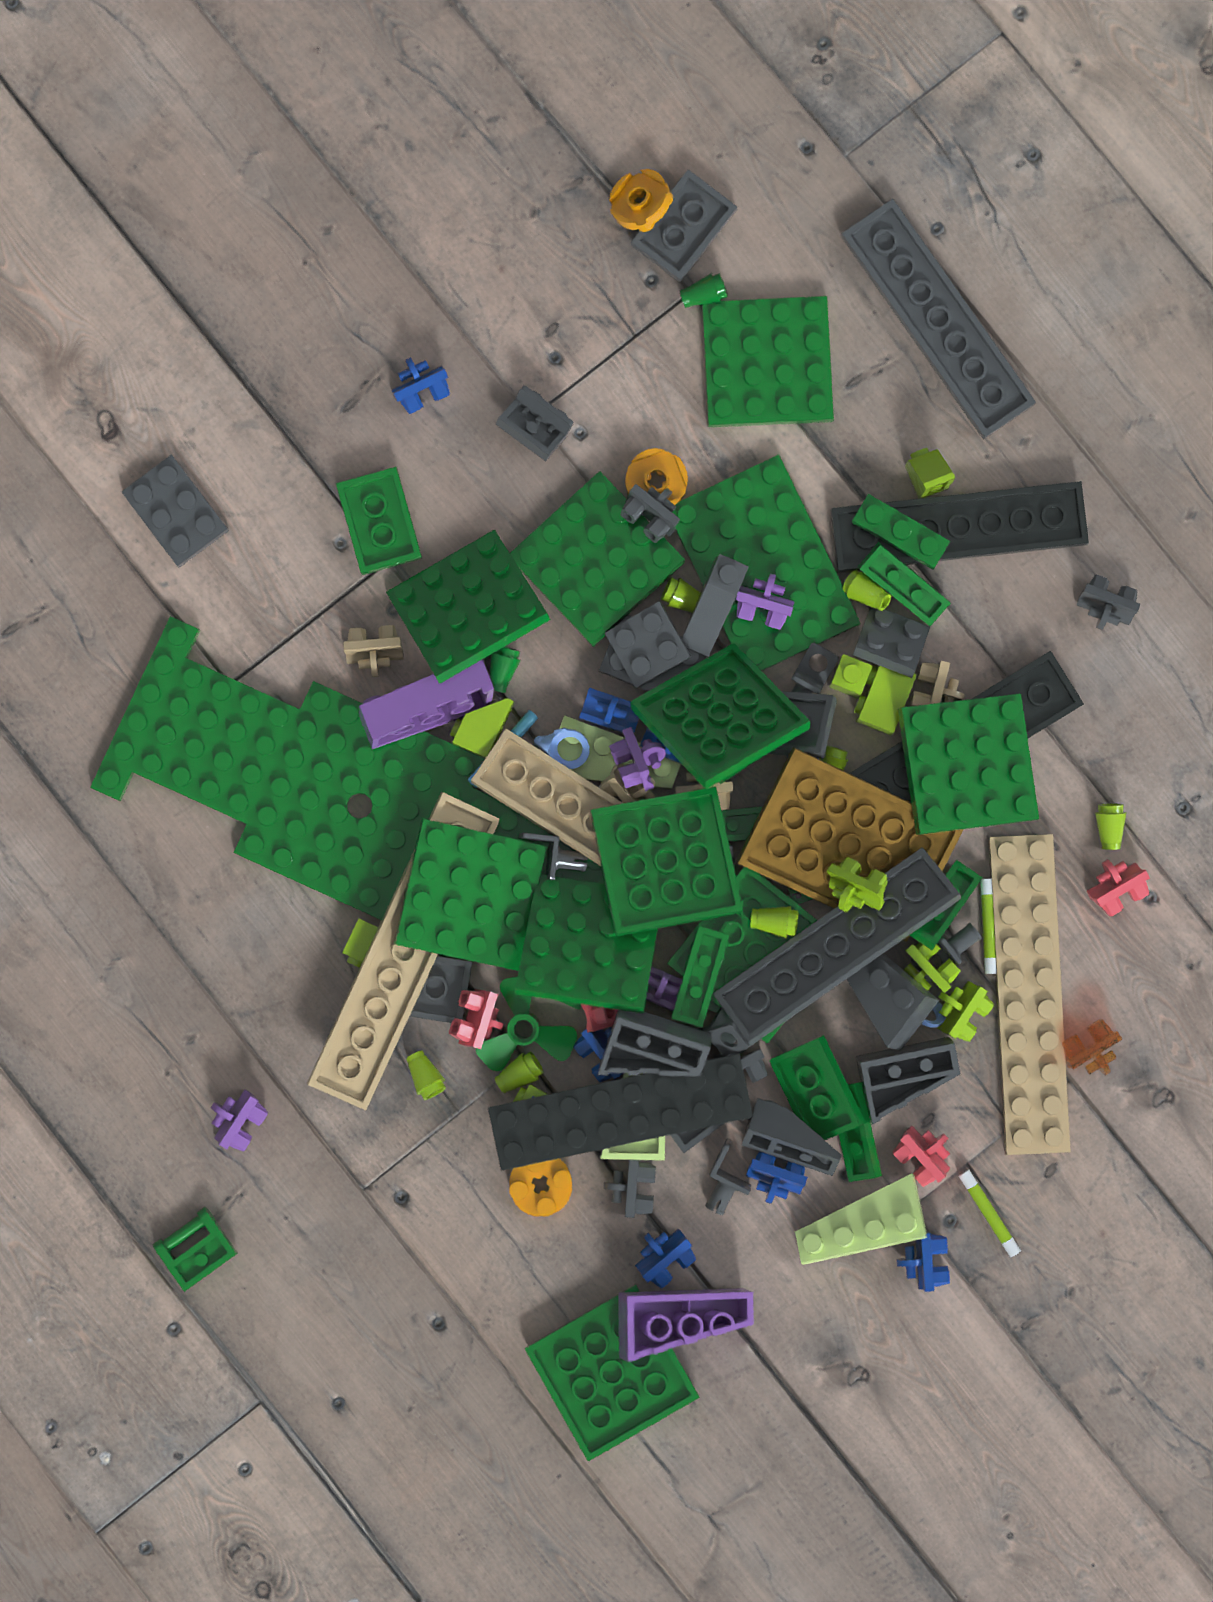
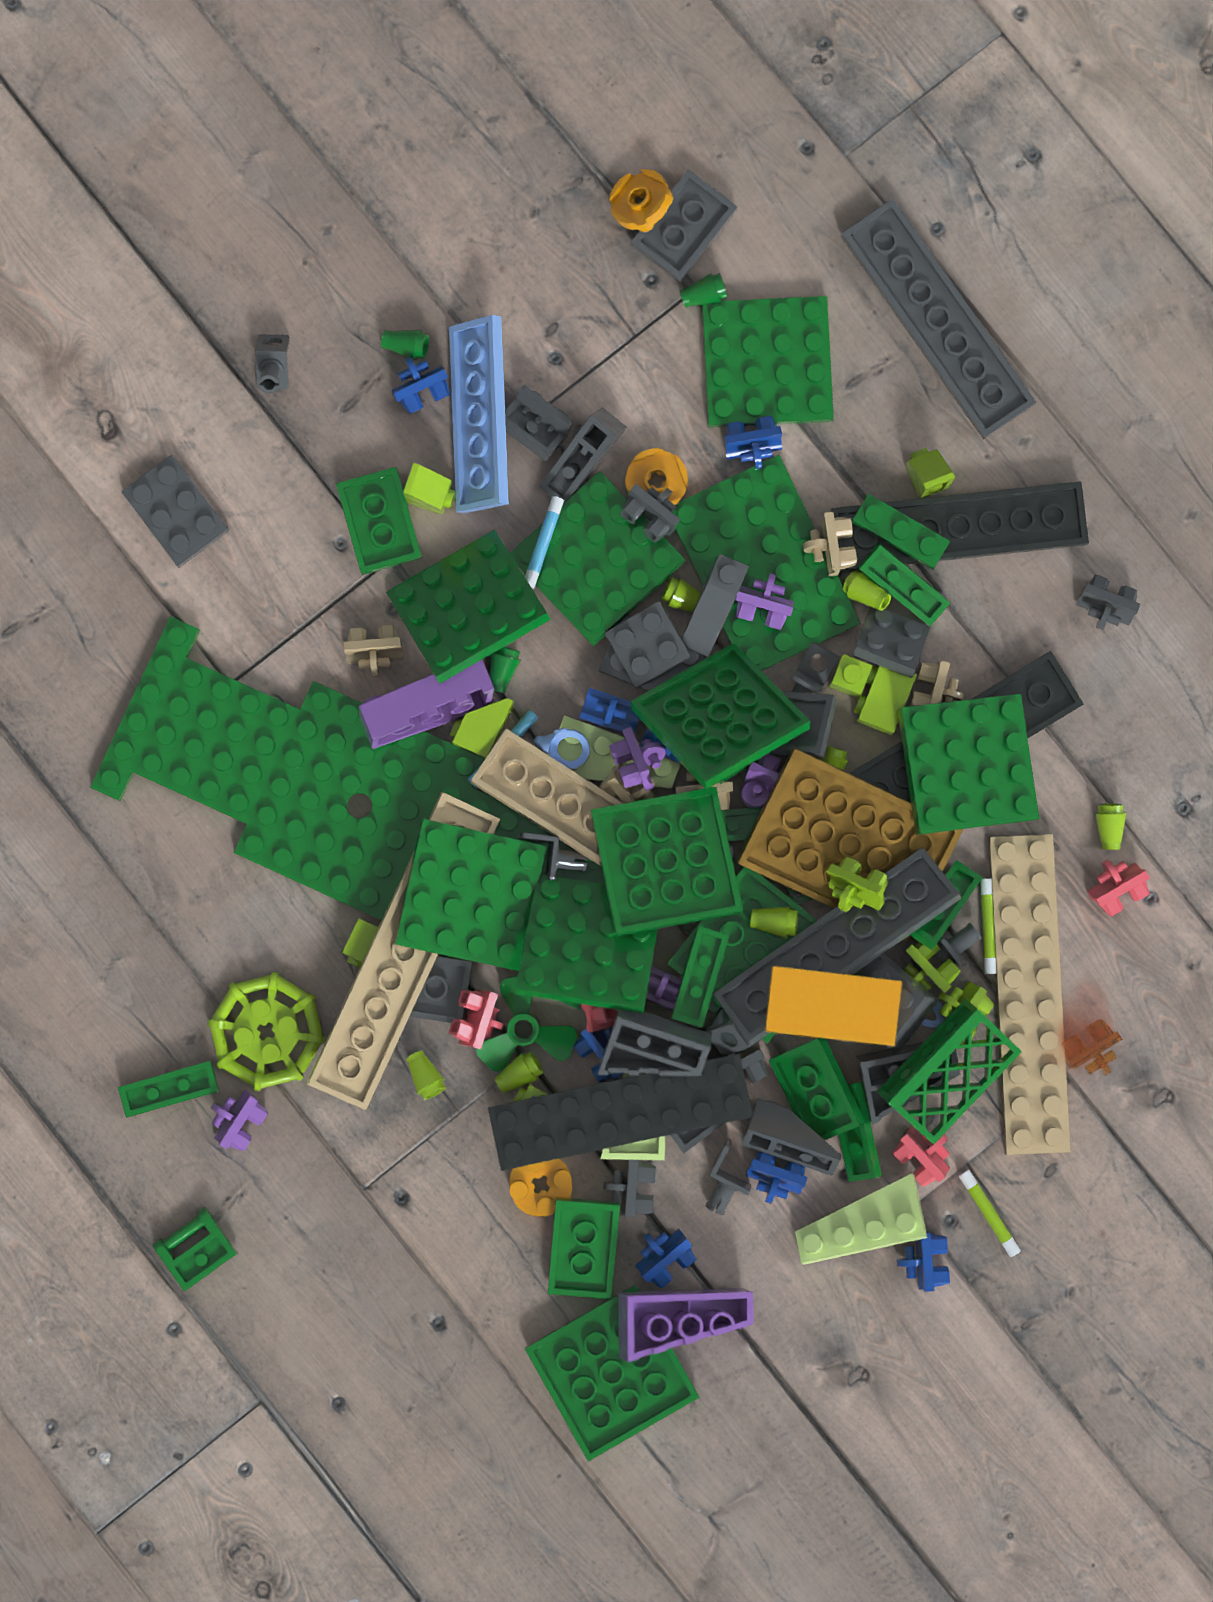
none -> green plate [118,1061,220,1118]
none -> lime plate [207,972,326,1091]
none -> dark grey bracket [255,334,290,393]
none -> green cone [381,329,430,361]
none -> lime slope [403,462,456,515]
none -> light blue plate [449,315,509,513]
none -> medium azure bar [525,496,564,589]
none -> dark grey slope [539,408,627,504]
none -> green plate [548,1197,620,1299]
none -> blue hips [724,416,782,469]
none -> medium lavender hips [740,754,781,809]
none -> light orange tile [764,966,902,1046]
none -> tan hips [803,512,857,576]
none -> green fence [877,998,1022,1145]

